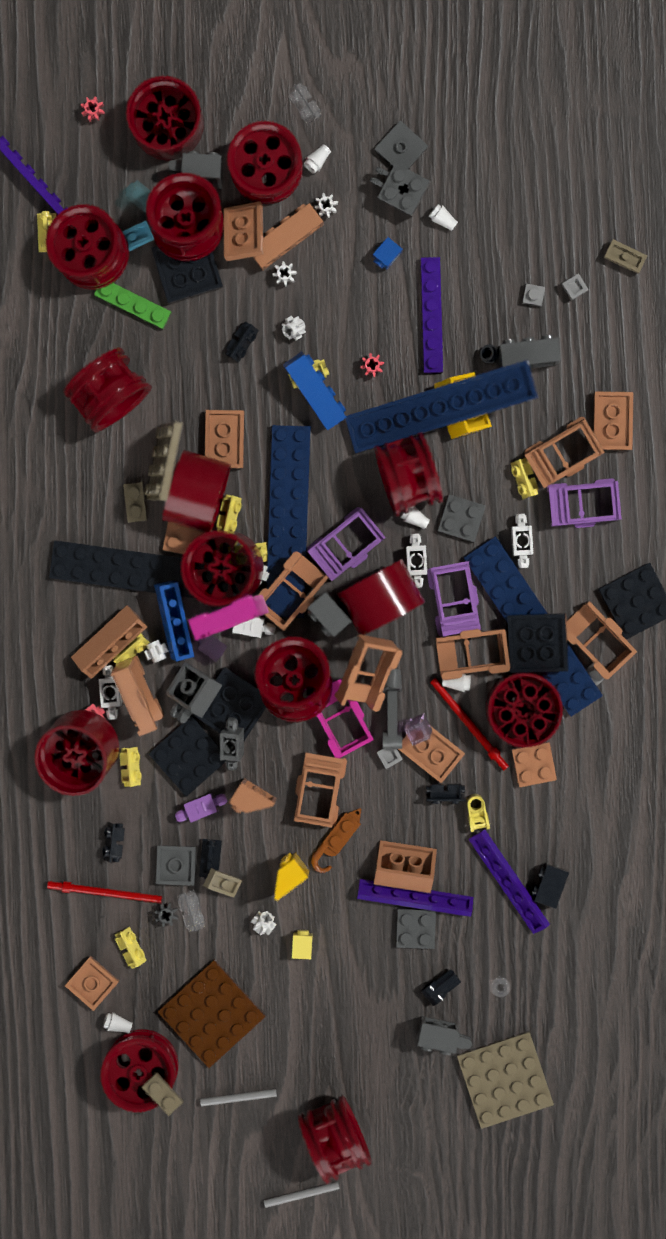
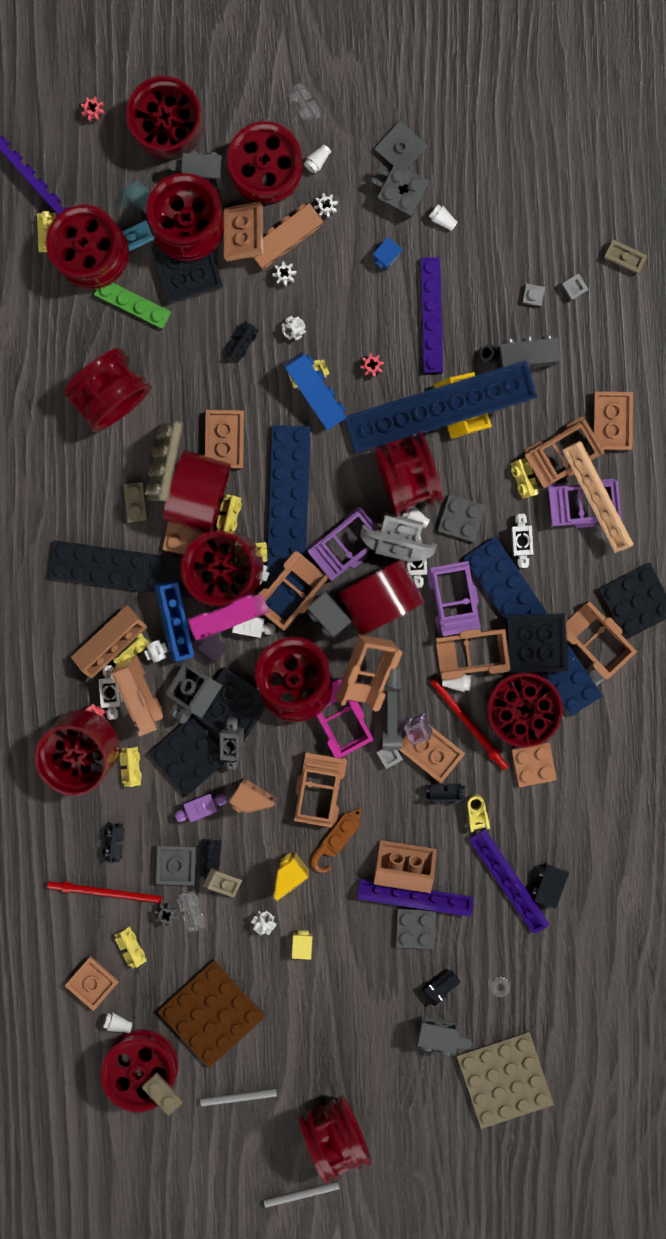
none -> light grey plate [360,513,437,563]
none -> light nougat plate [563,441,634,553]

